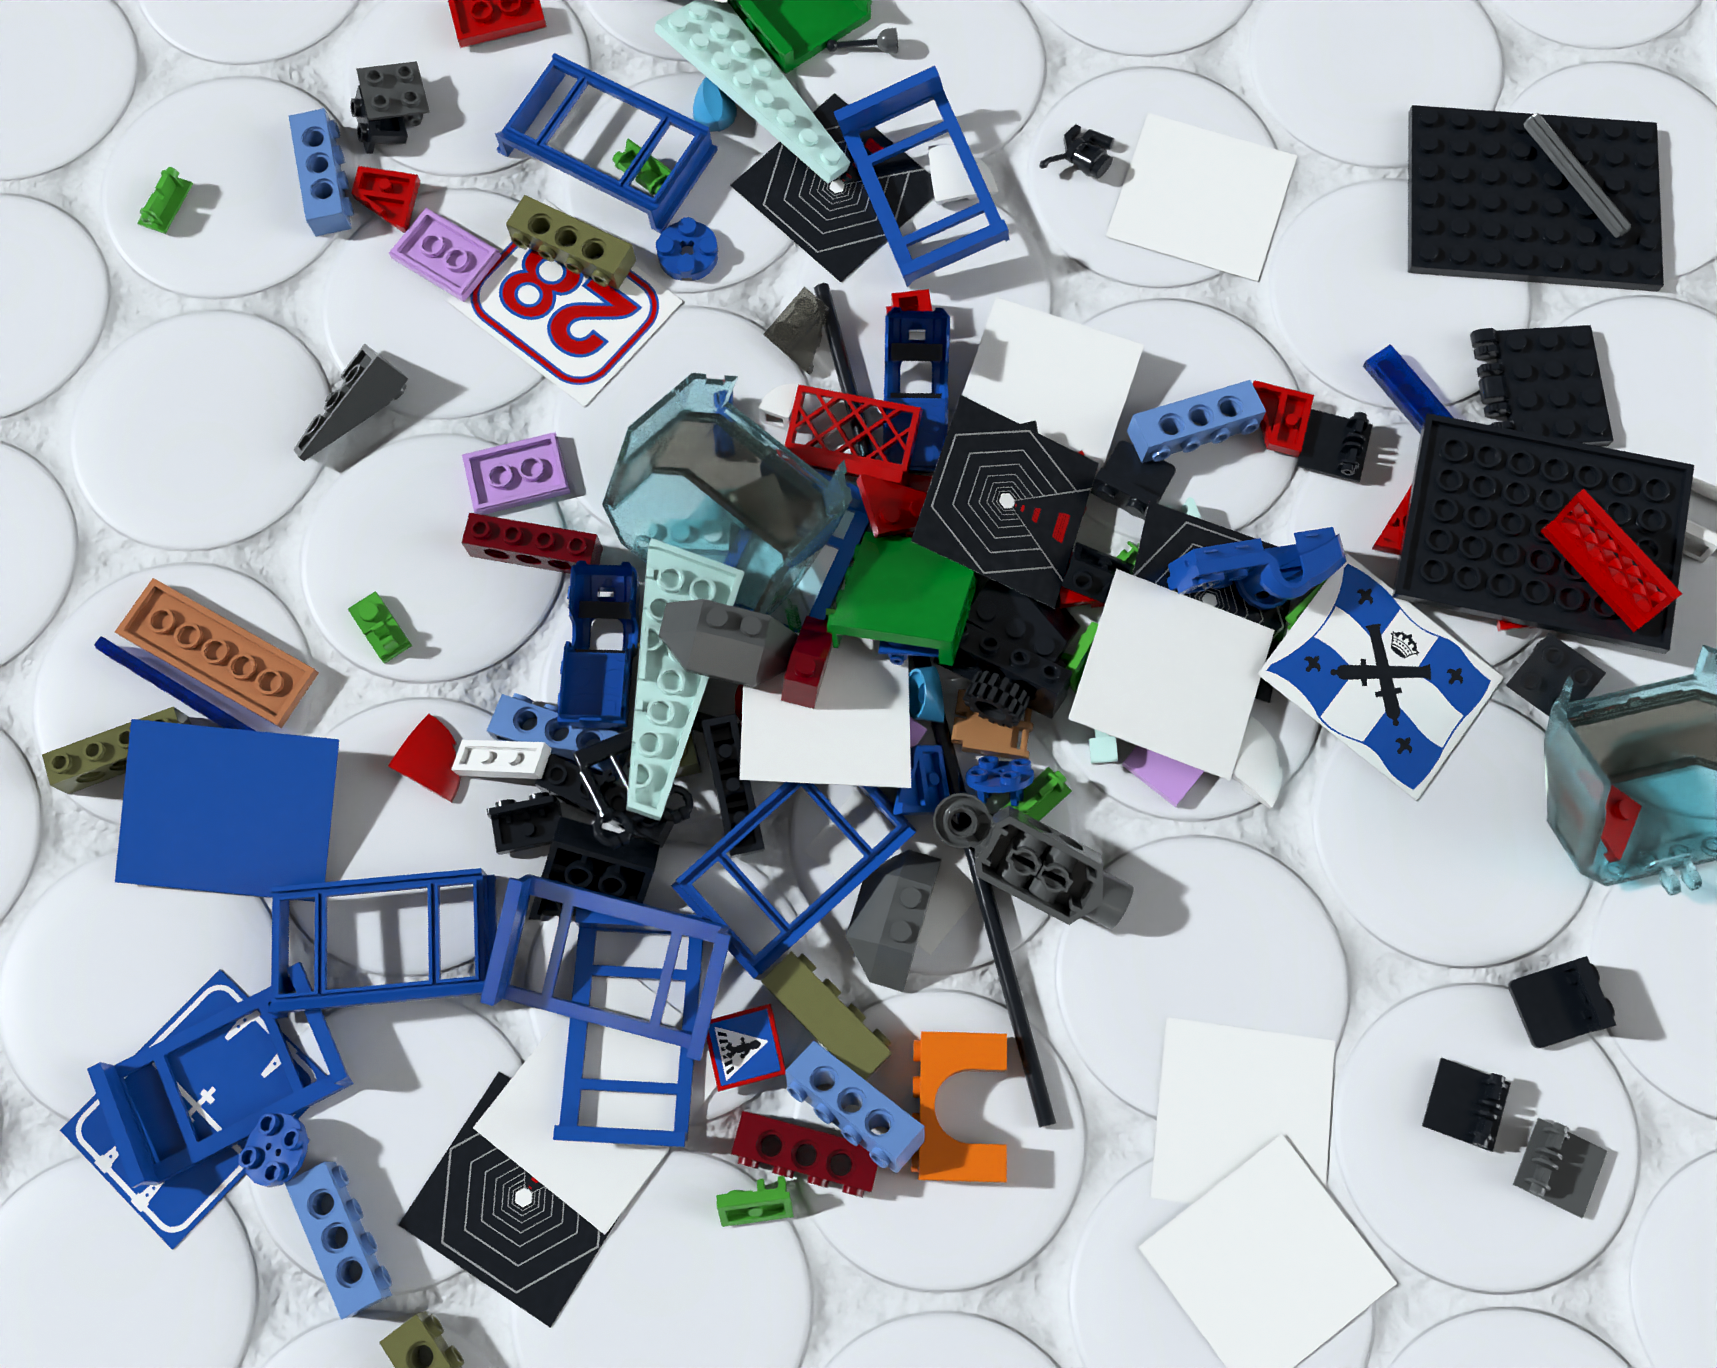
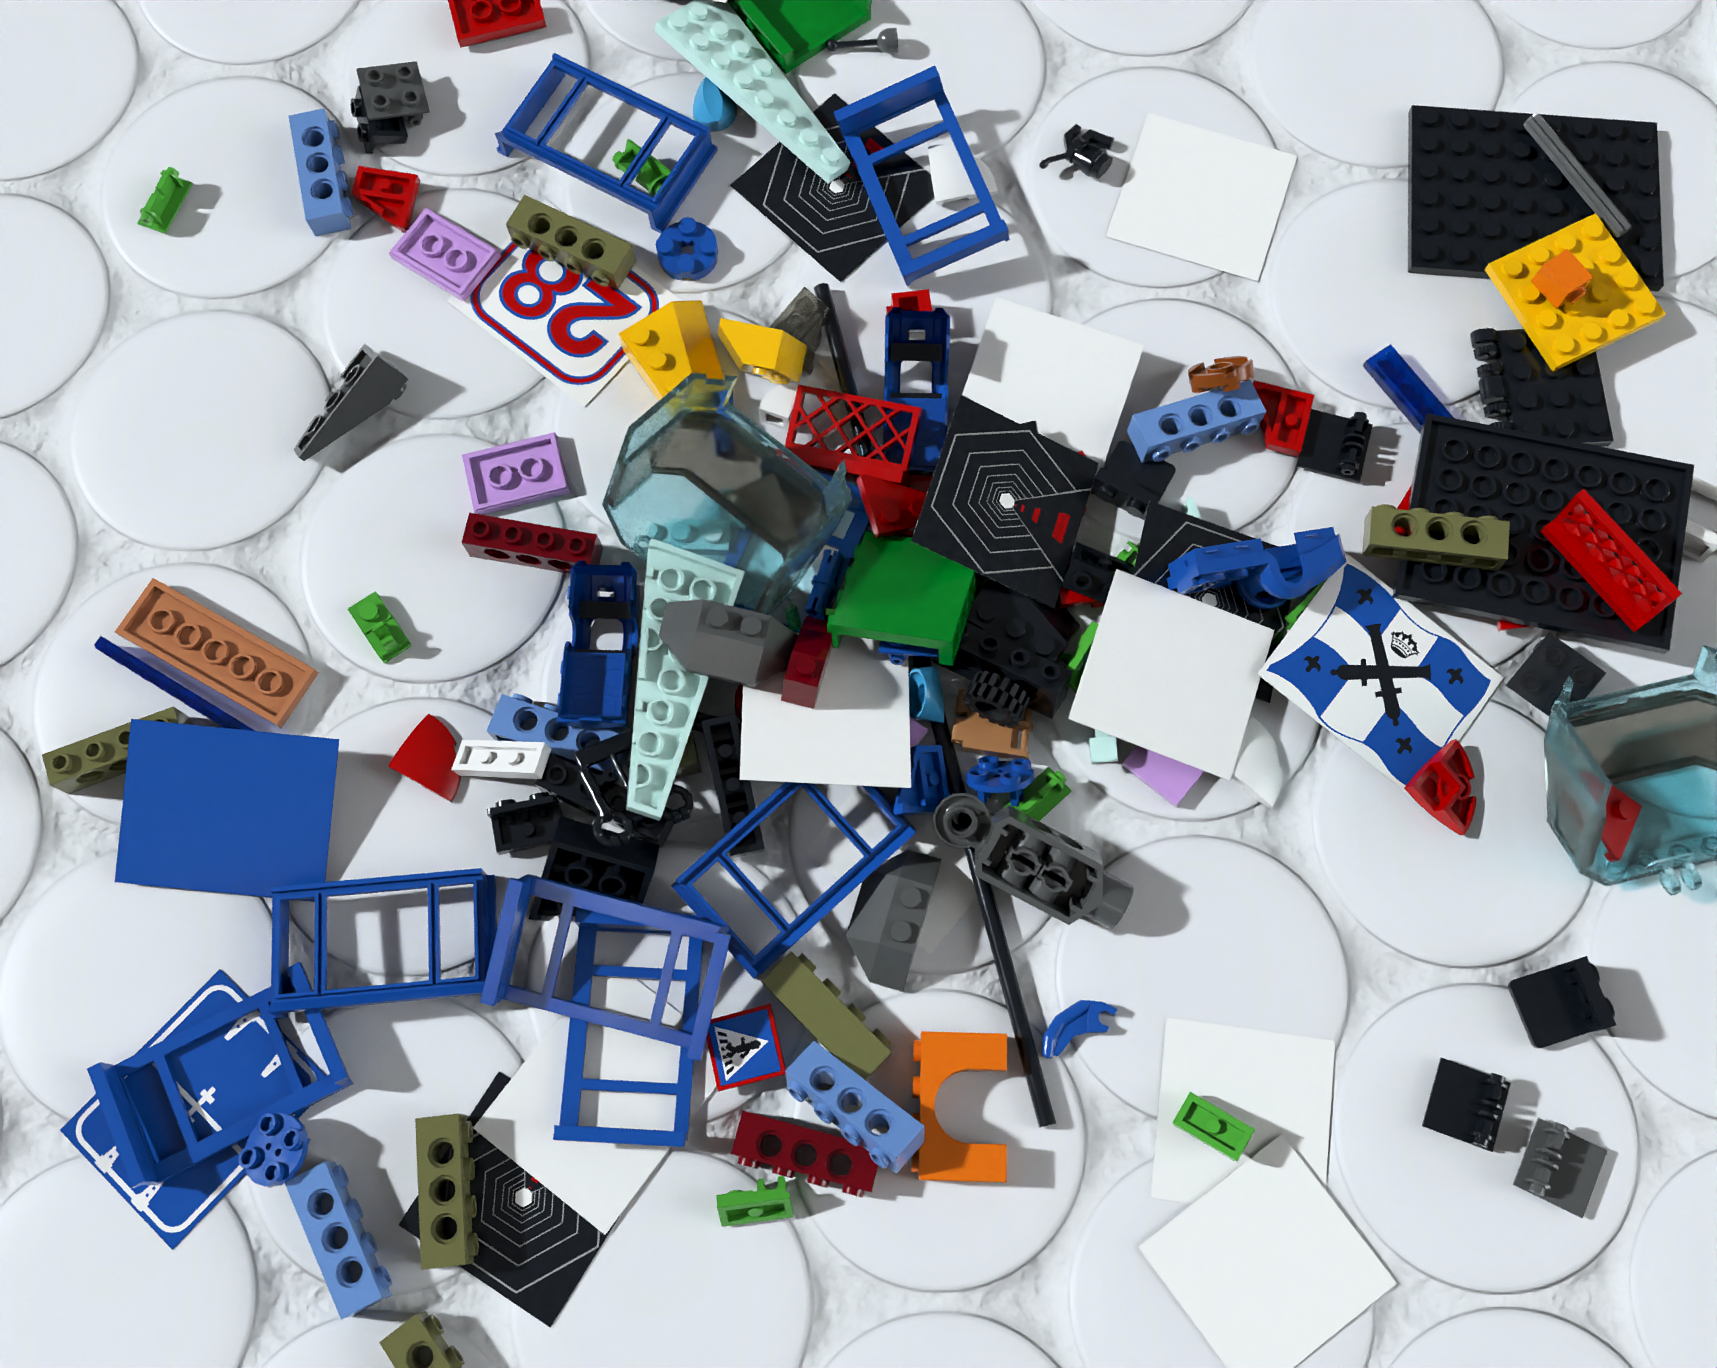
none -> olive brick [415,1113,479,1270]
none -> yellow wedge [618,300,726,422]
none -> yellow wedge [717,318,807,385]
none -> blue pin [804,549,844,618]
none -> blue piece [1041,1000,1117,1059]
none -> bright green plate [1172,1092,1255,1162]
none -> dark orange plate [1188,356,1254,393]
none -> olive brick [1362,504,1510,571]
none -> red brick [1404,739,1477,835]
none -> yellow plate [1485,213,1666,372]
none -> orange brick [1531,249,1593,309]

